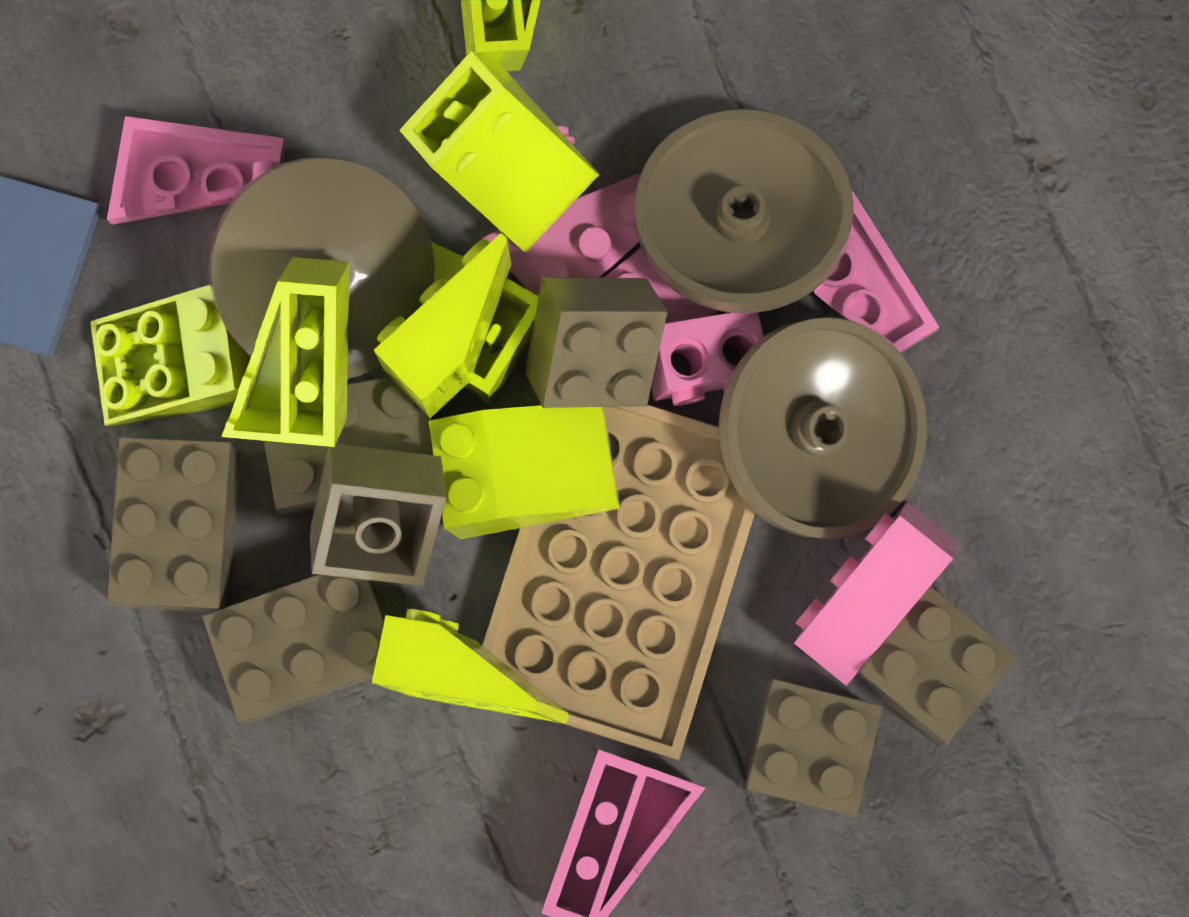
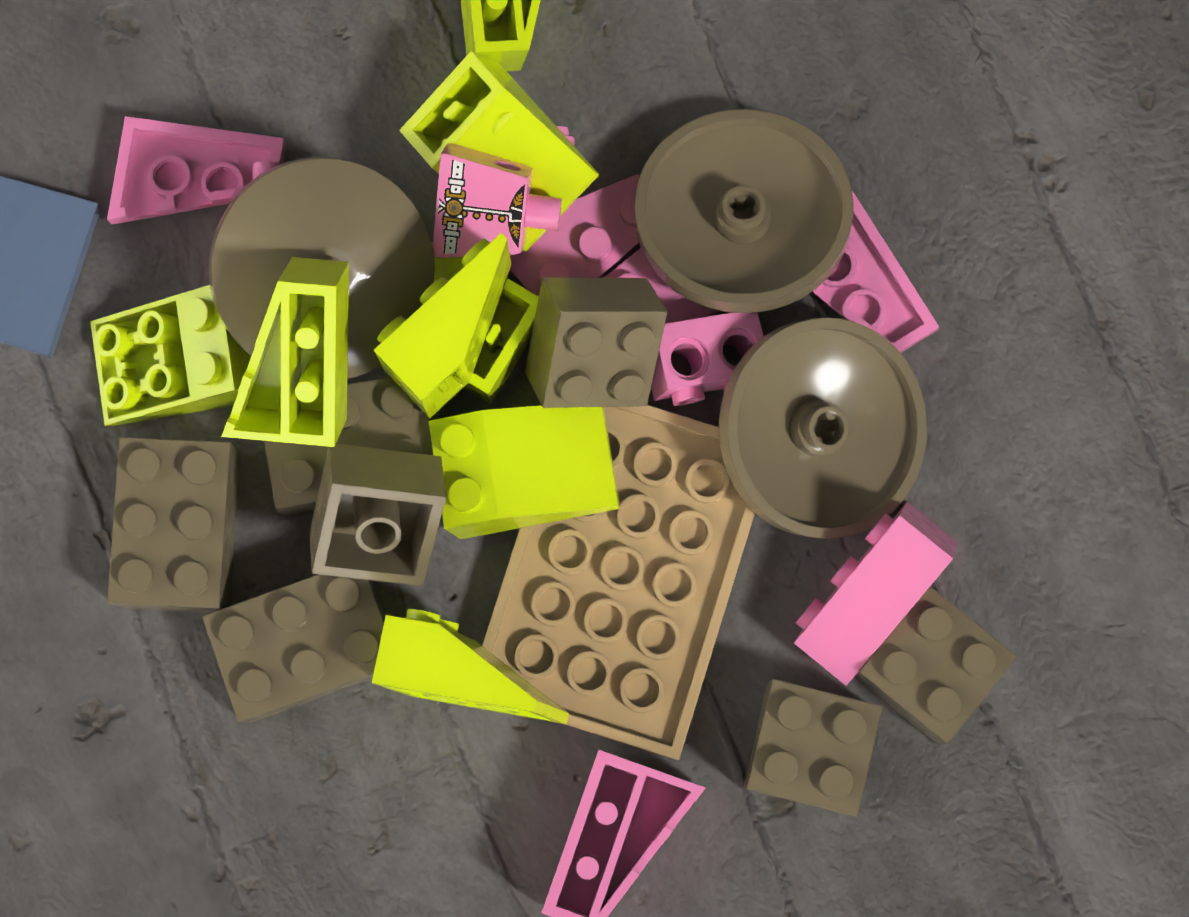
none -> bright pink torso [432,143,562,258]

